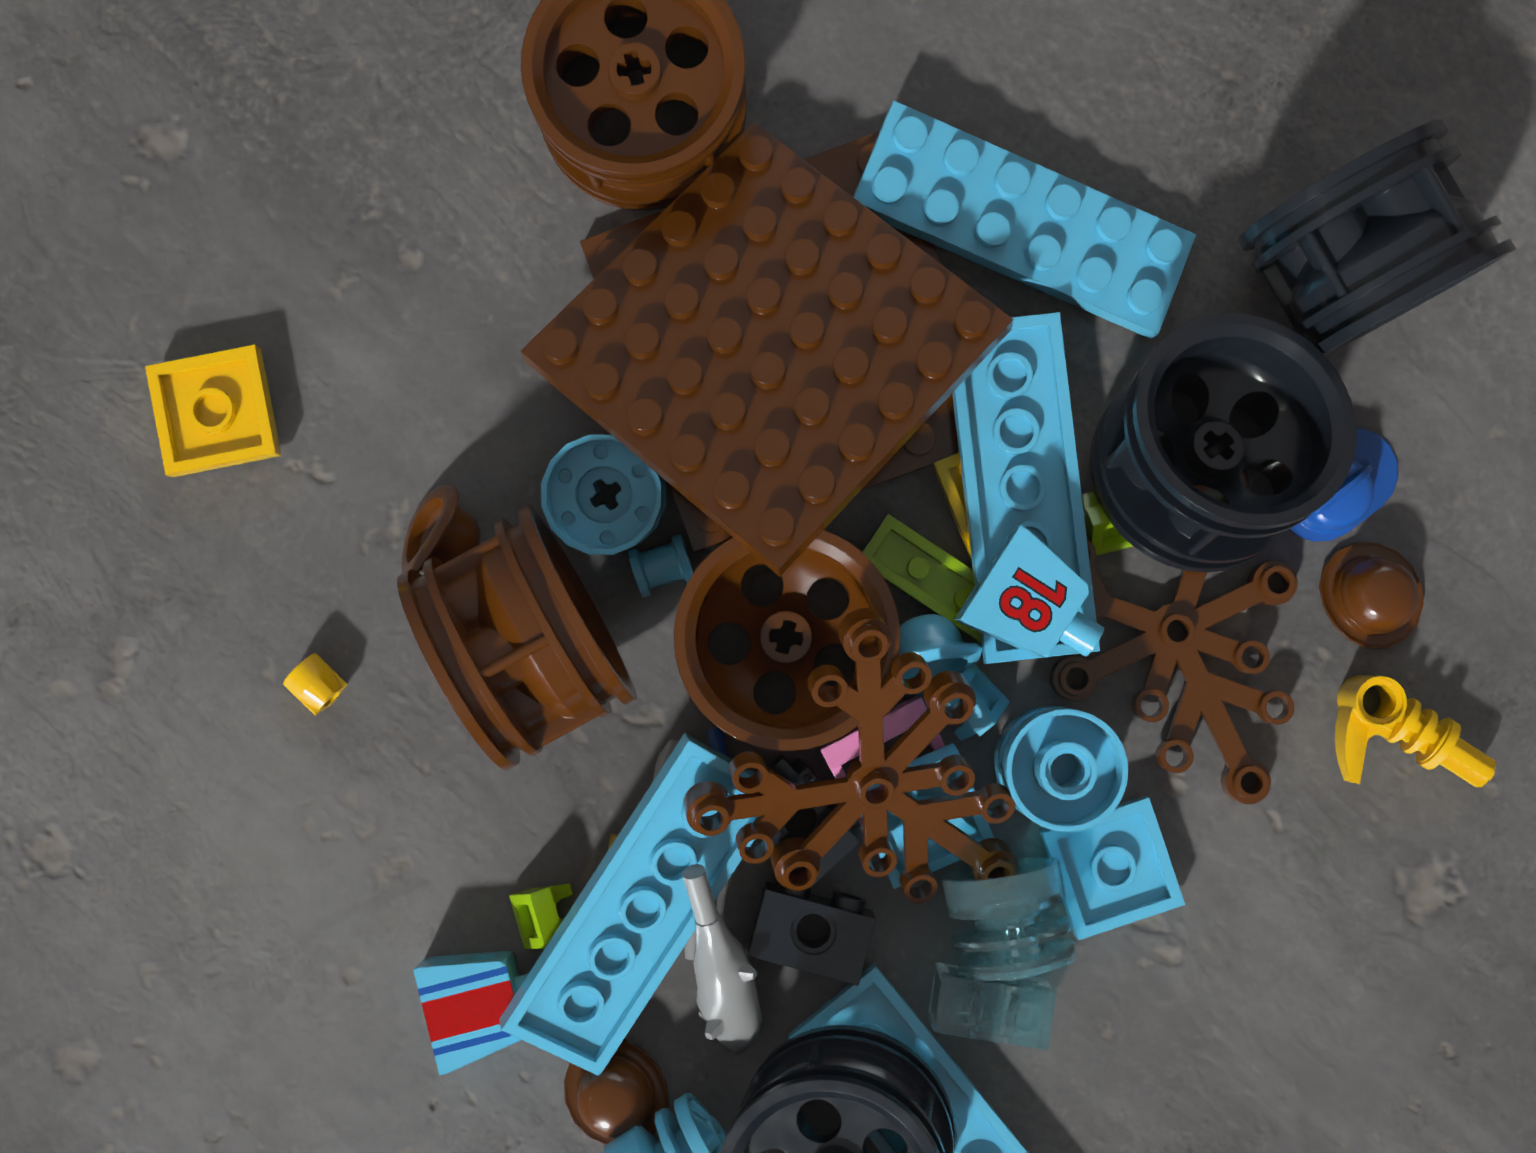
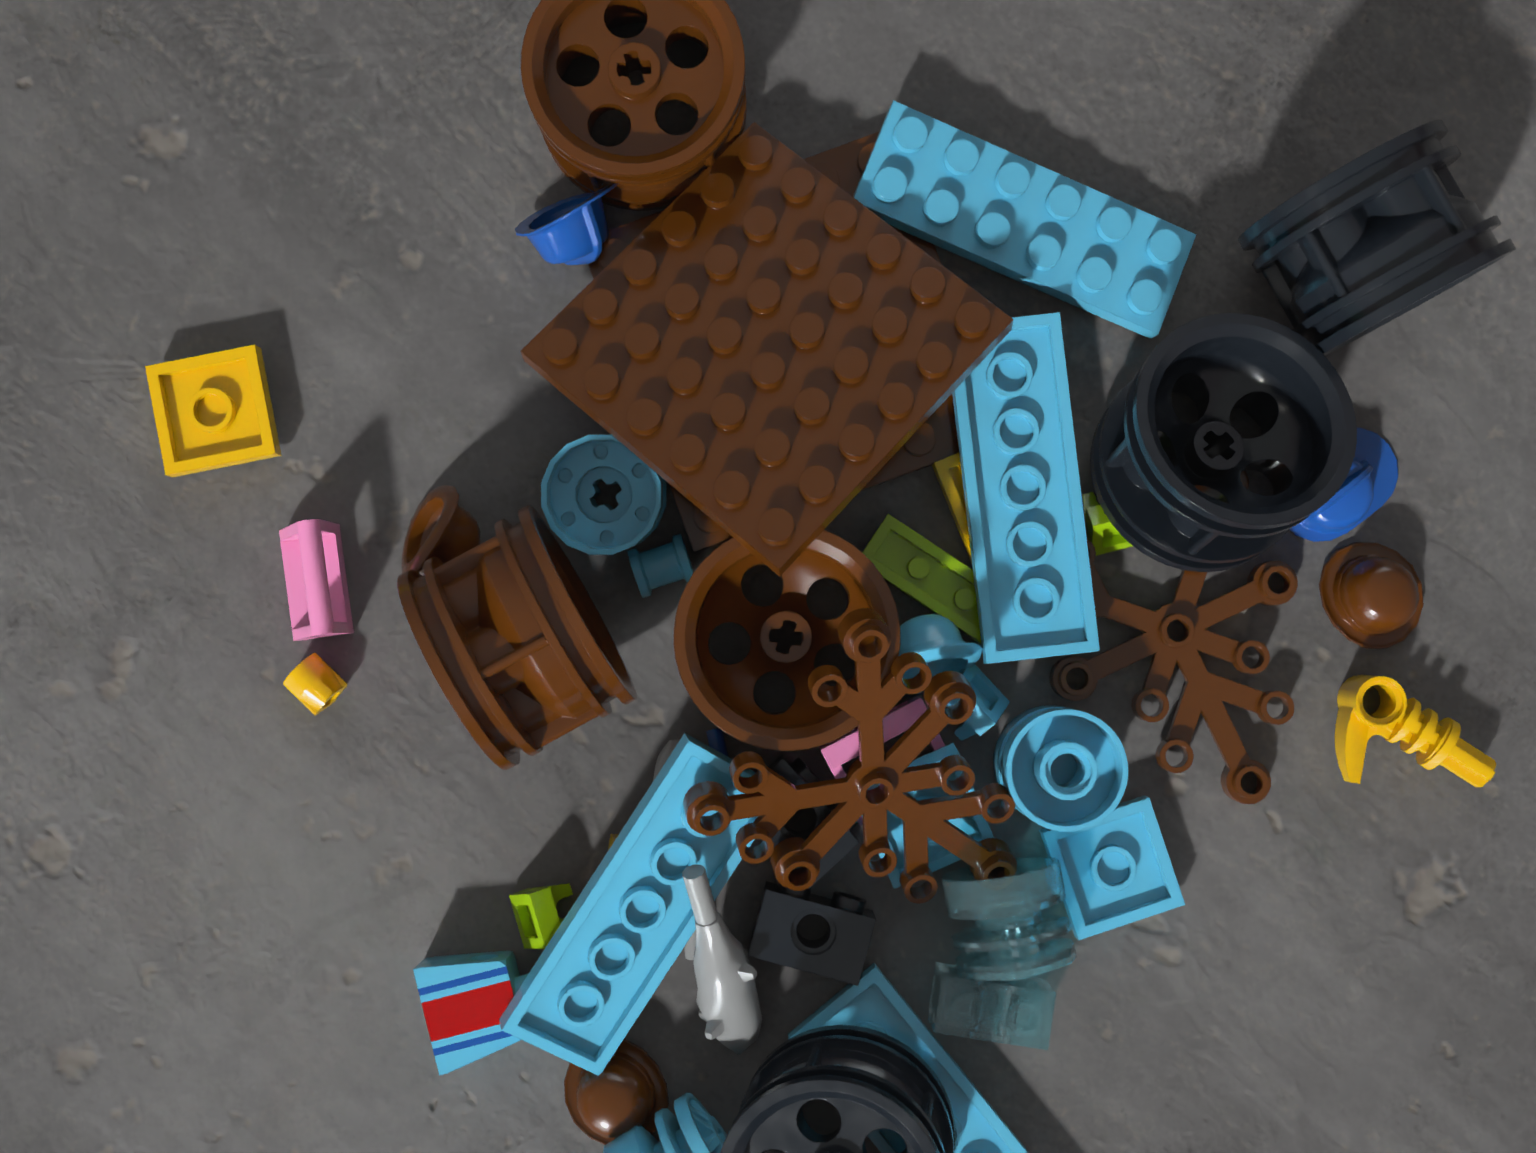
medium azure torso [954,525,1104,658] -> none
none -> bright pink tile [279,519,354,641]
none -> blue piece [515,183,619,265]

